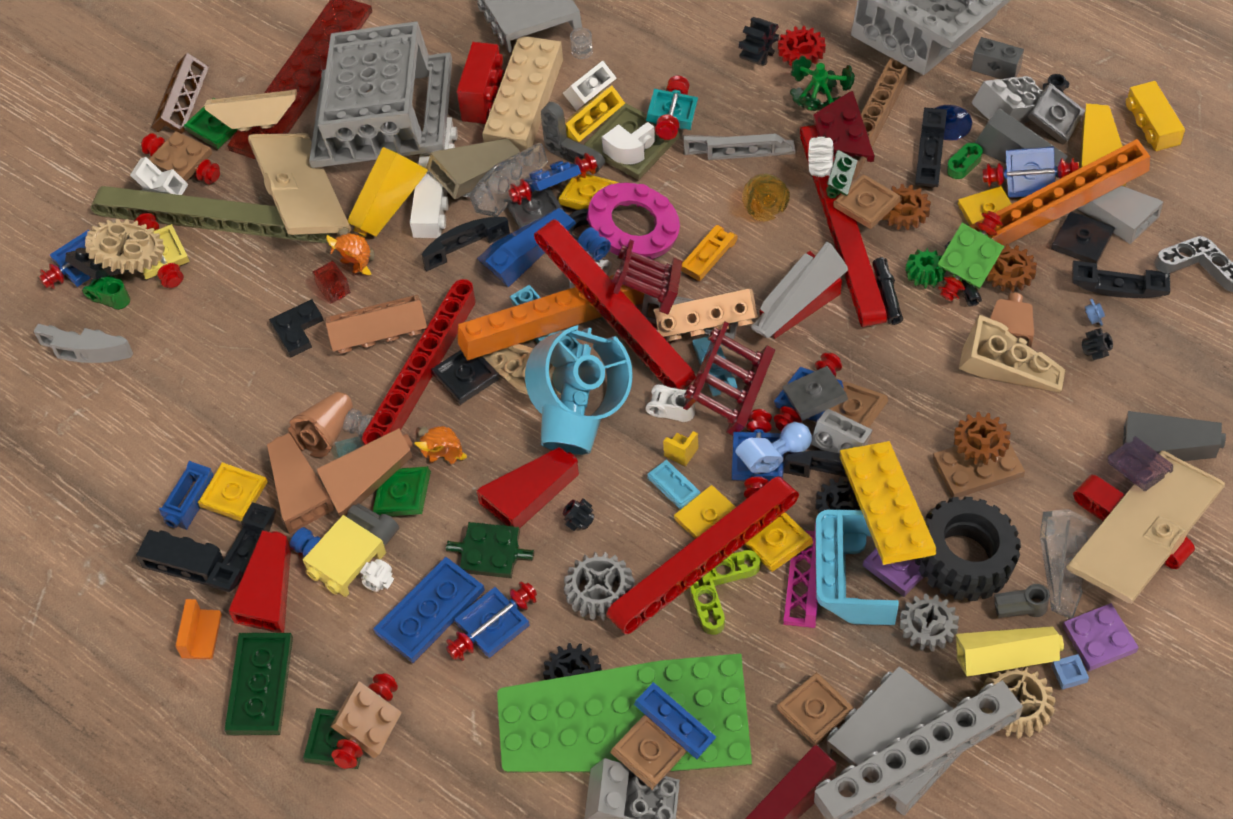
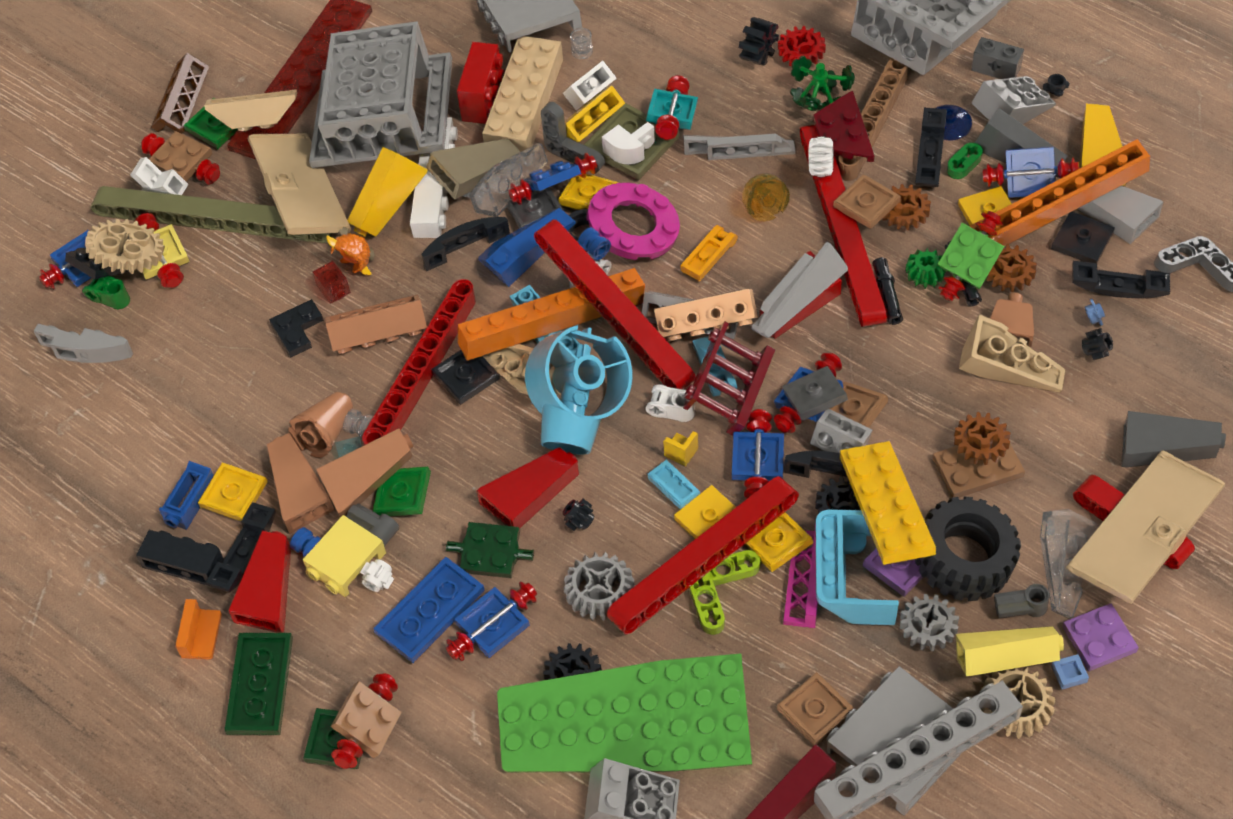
orange hair [414,426,467,464] -> none
medium nougat plate [610,715,687,790] -> none
dark red fence [611,239,683,315] -> none
blue plate [634,682,716,759] -> none
light blue beam [735,422,812,473] -> none
hinge [826,150,857,198] -> none
flat silver plate [1028,83,1085,145] -> none
clear purple plate [1108,436,1173,492] -> none
yellow brick [1126,81,1185,151] -> none

